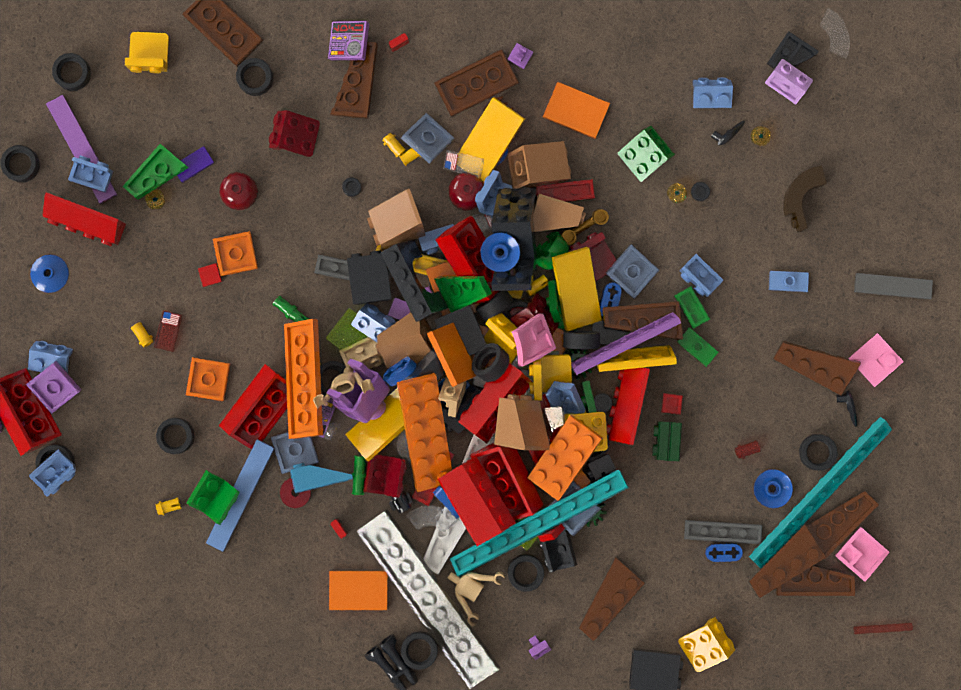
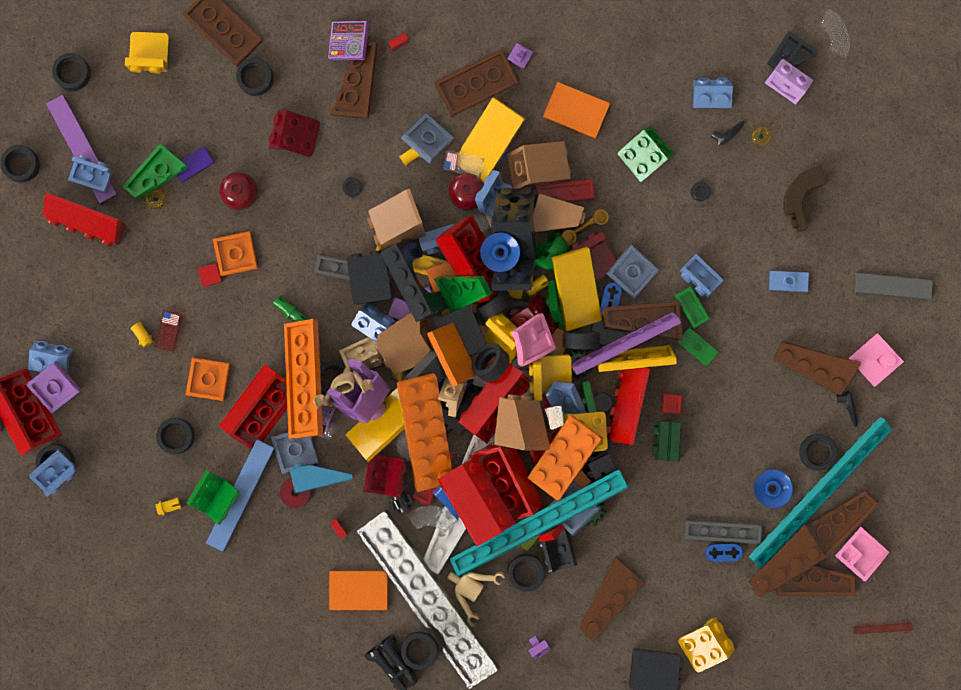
blue dish [30,255,69,293] -> none
clear neon green wing [326,308,368,350] -> none
green pin [352,455,366,495] -> none
yellow pin [383,133,406,157] -> none
blue beam [383,357,416,386] -> none
clear yellow tile [667,183,687,203] -> none
clear red pin [735,440,761,459] -> none

